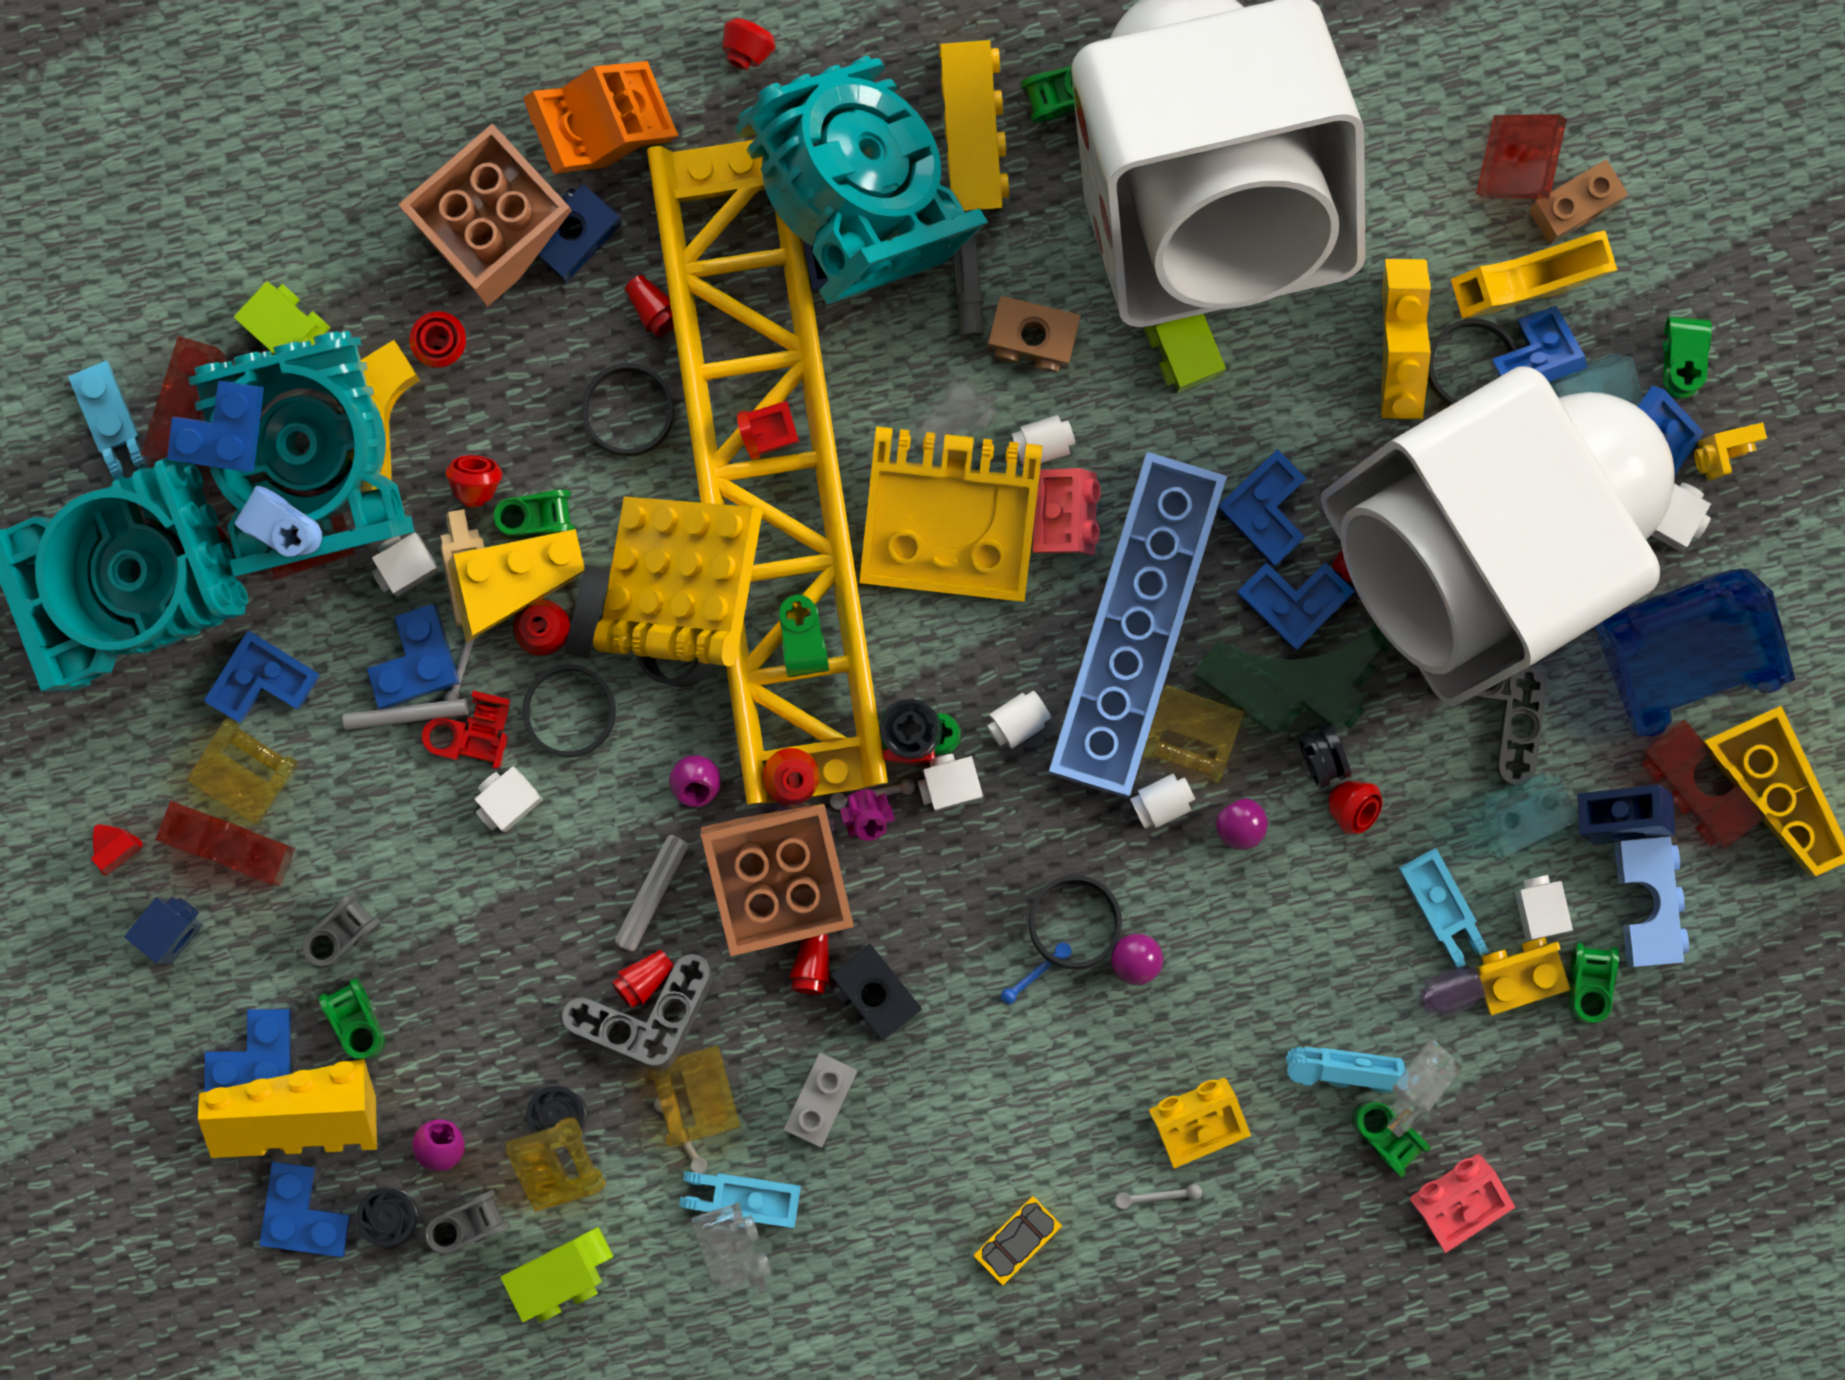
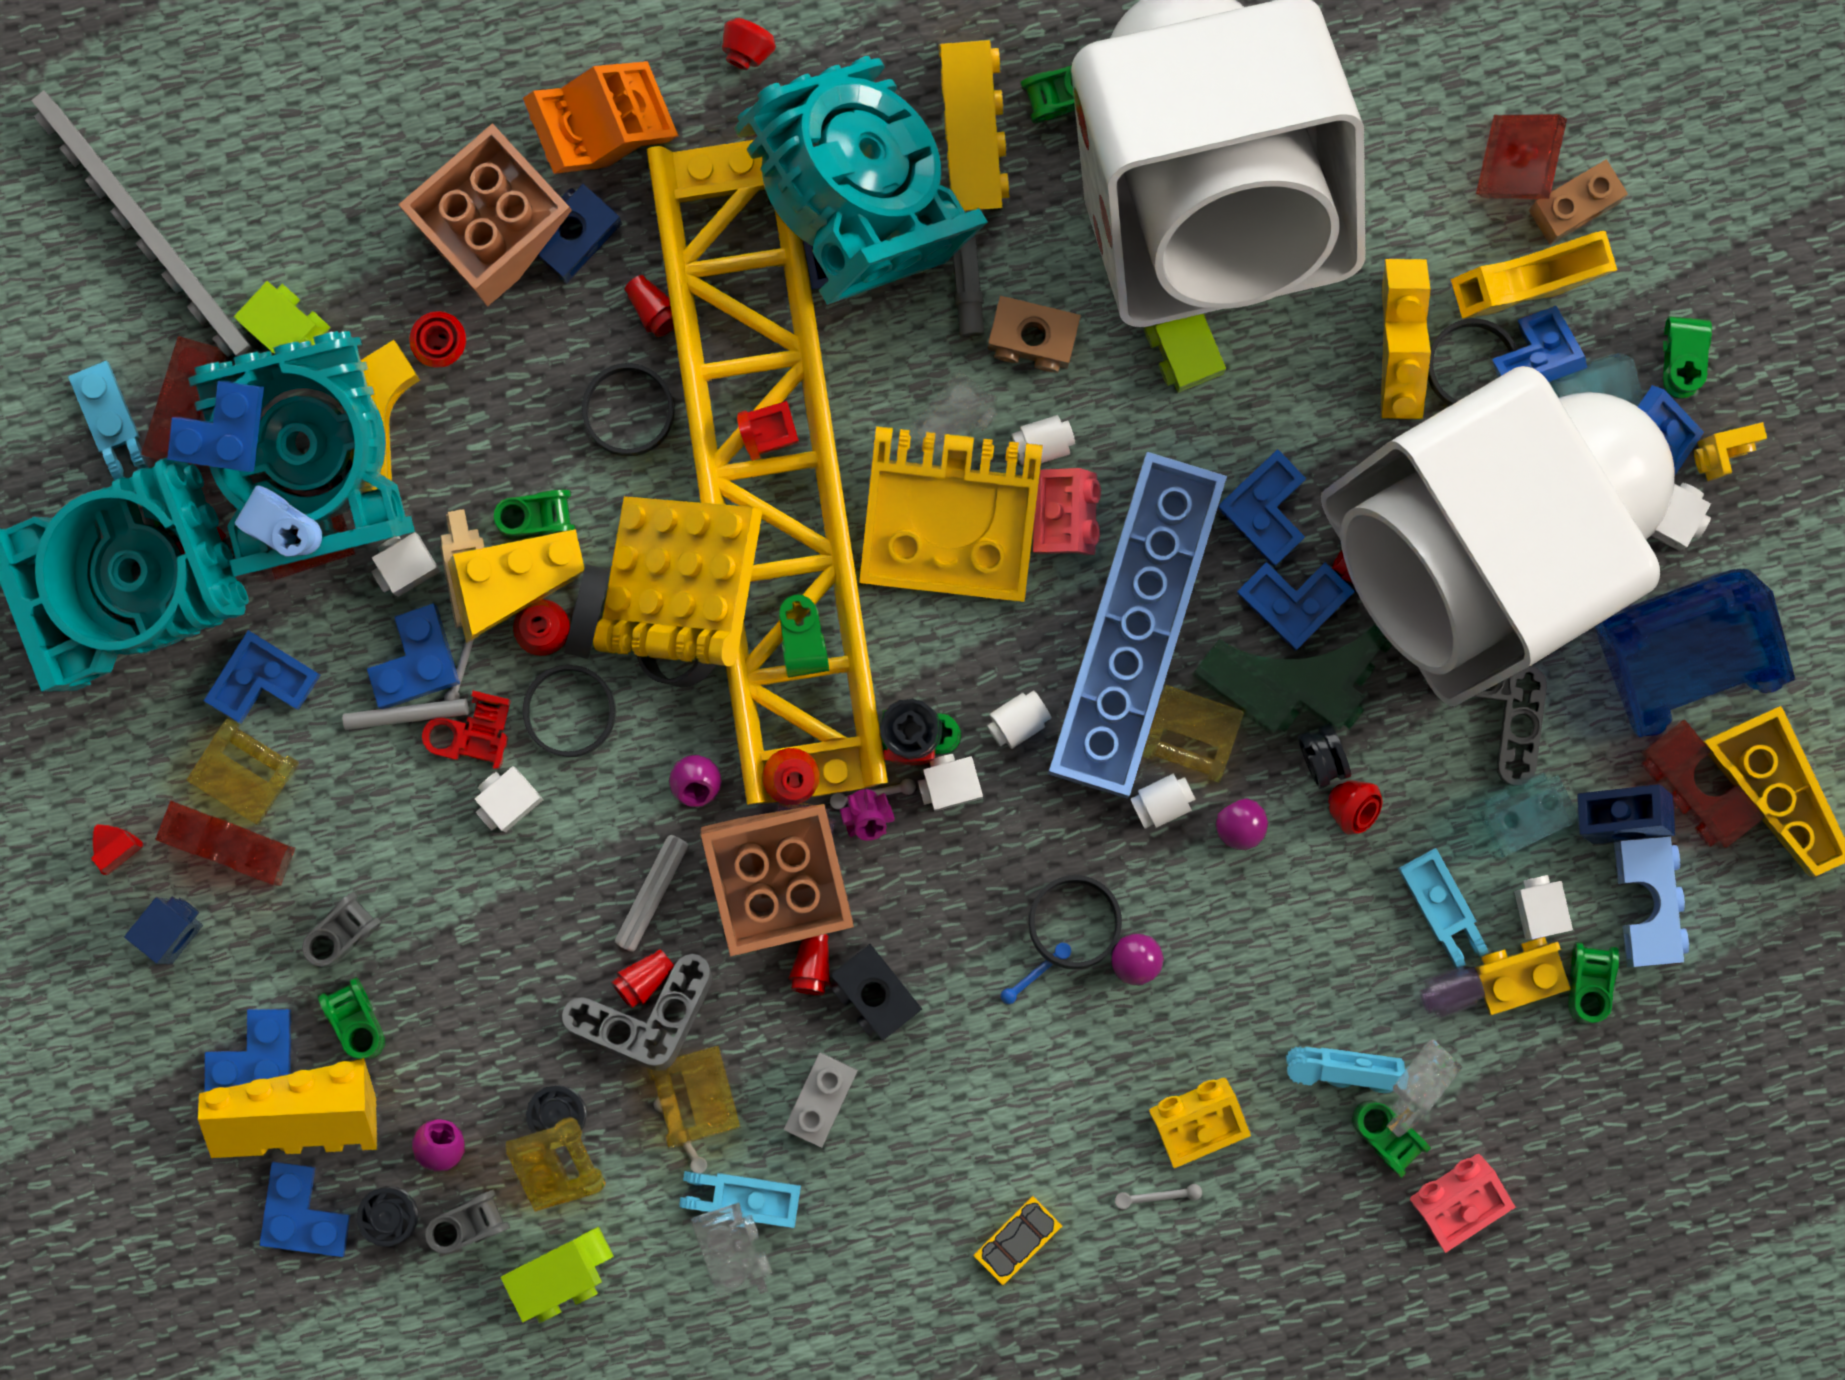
red cone [445,455,502,507] -> none
none -> light grey plate [31,90,255,357]

